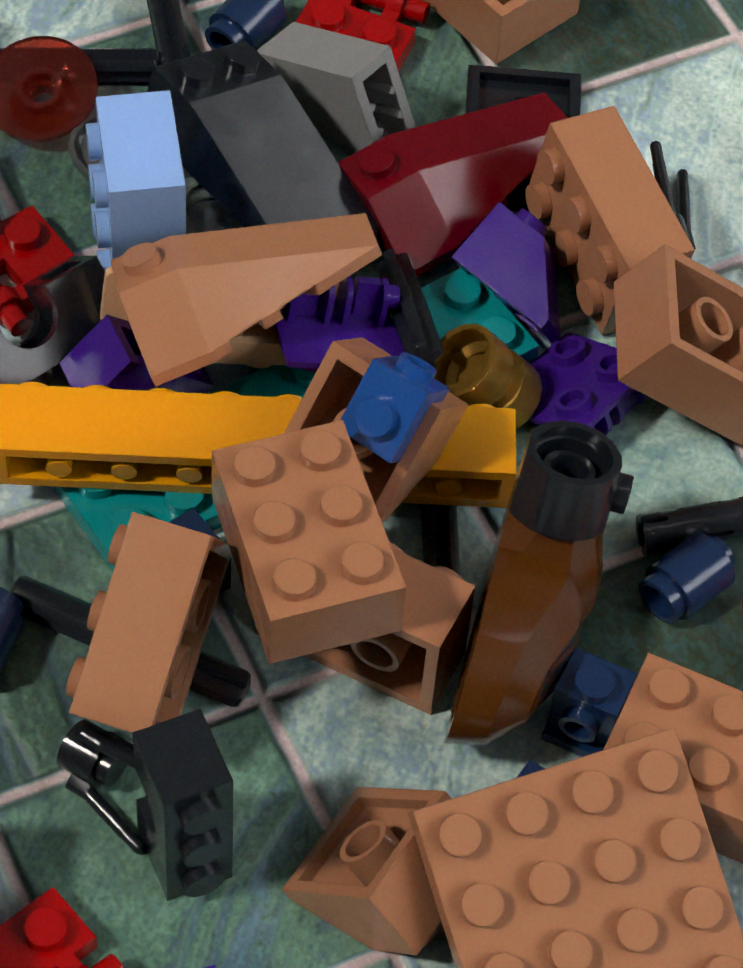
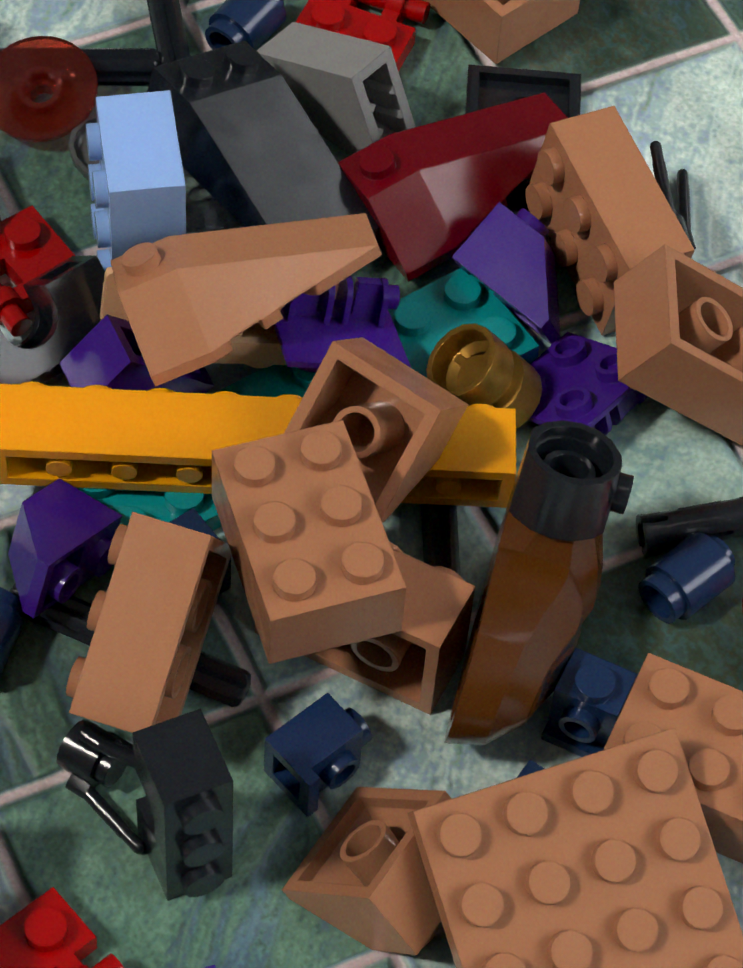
blue bracket [340,352,450,463] -> none
black axle [376,248,444,368] -> none
none -> dark purple slope [8,478,122,618]
none -> dark blue brick [264,693,372,817]

